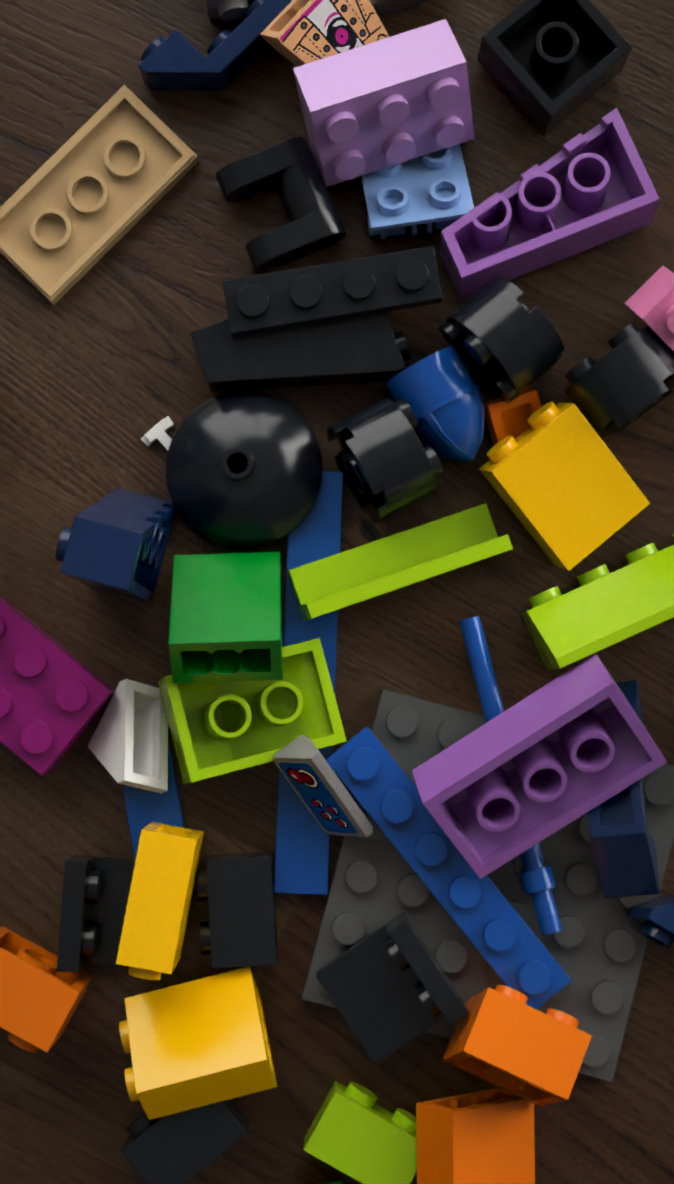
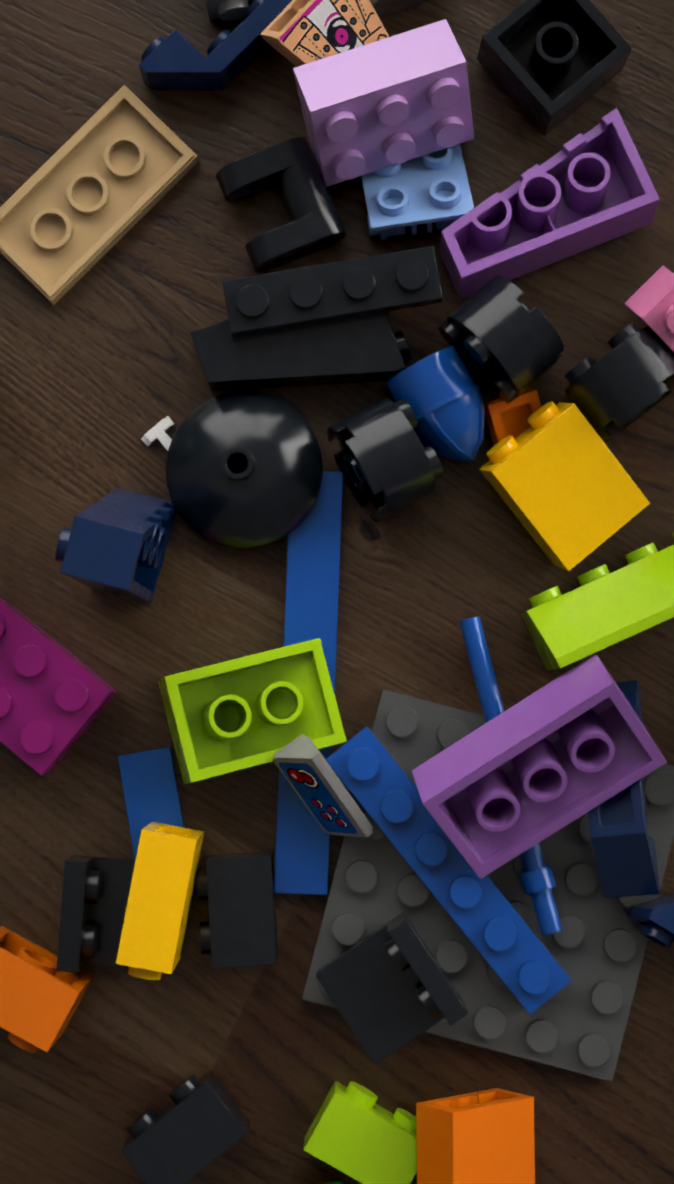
white slope [87,679,168,793] -> none
yellow brick [119,966,277,1120] -> none
green brick [168,552,283,683] -> none
lime fence [287,503,513,621] -> none
orange brick [442,985,592,1107] -> none

